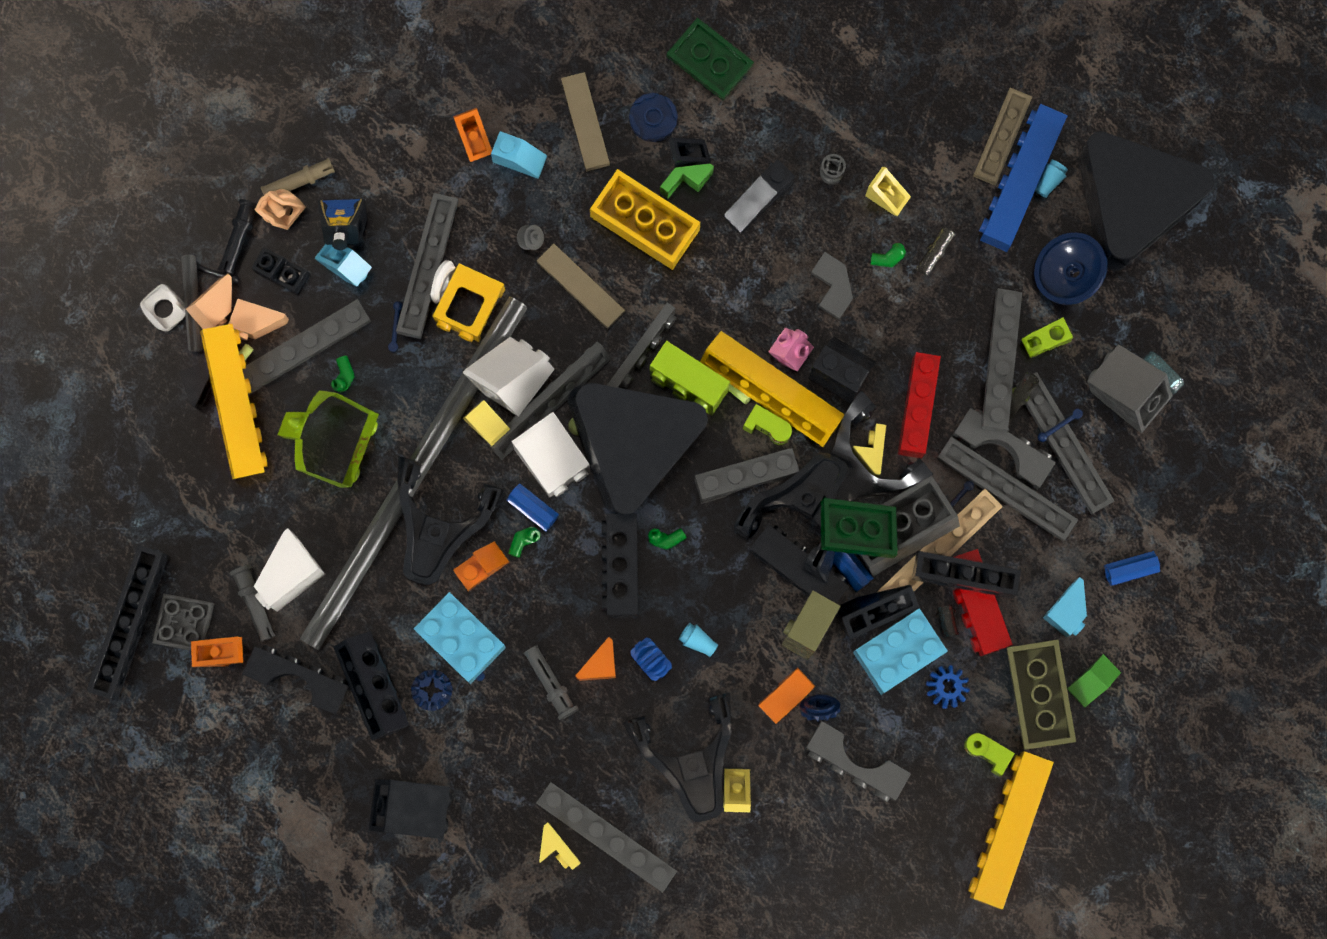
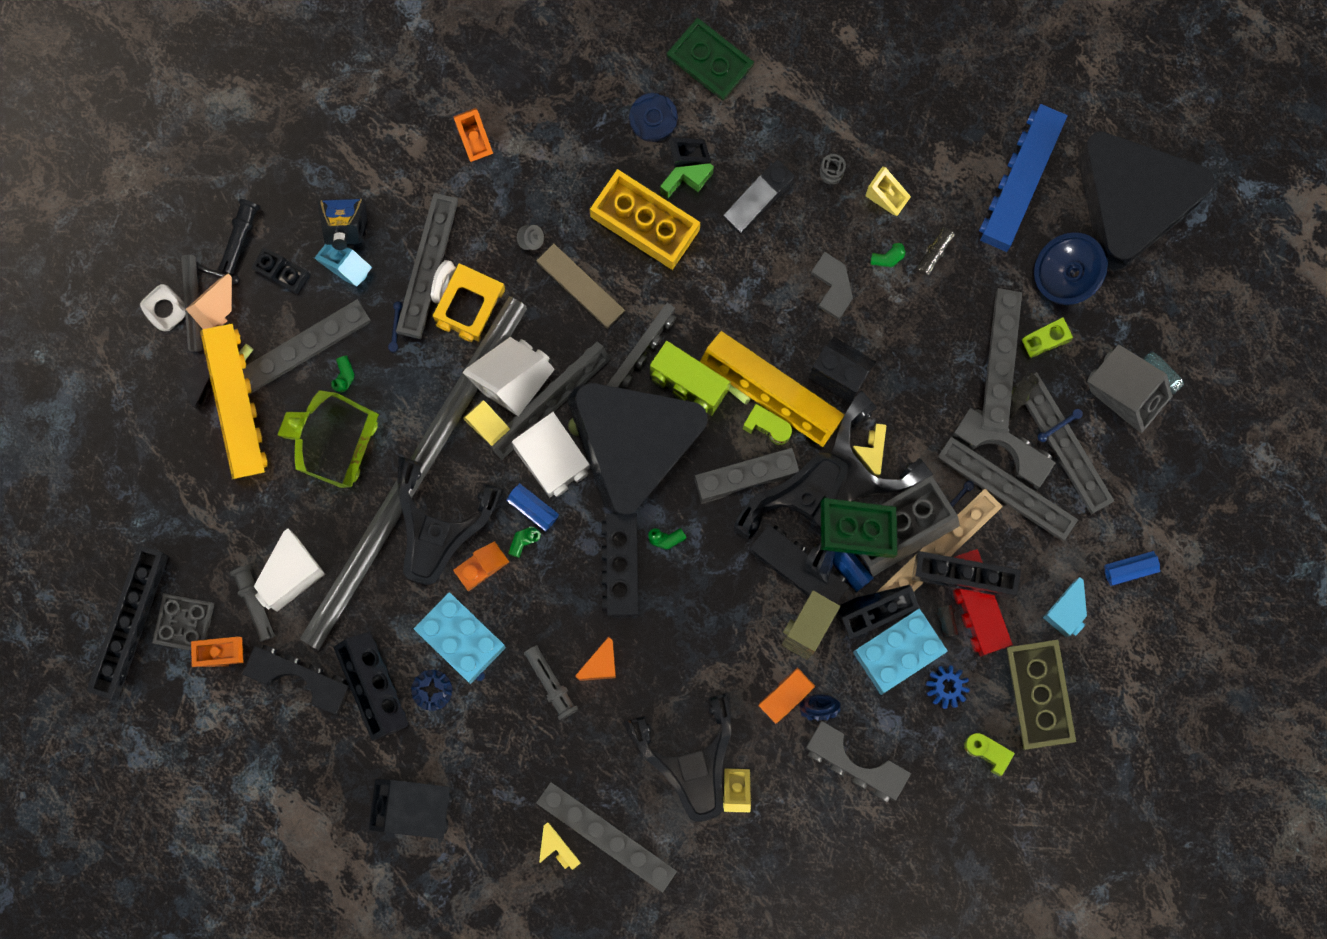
light nougat slope [229,299,289,340] -> none
light nougat hand [255,189,306,230] -> none
dark tan pin [261,158,335,195] -> none
medium azure slope [491,131,547,179] -> none
dark tan tile [561,72,610,172] -> none
blue gear [631,637,672,681] -> none
medium azure cone [679,623,718,657] -> none
bright pink brick [768,328,814,371] -> none
red brick [897,352,941,459] -> none
yellow brick [968,751,1054,910] -> none
dark tan tile [973,88,1032,186] -> none
medium azure cone [1035,160,1068,198] -> none
bright green slope [1067,654,1121,707] -> none

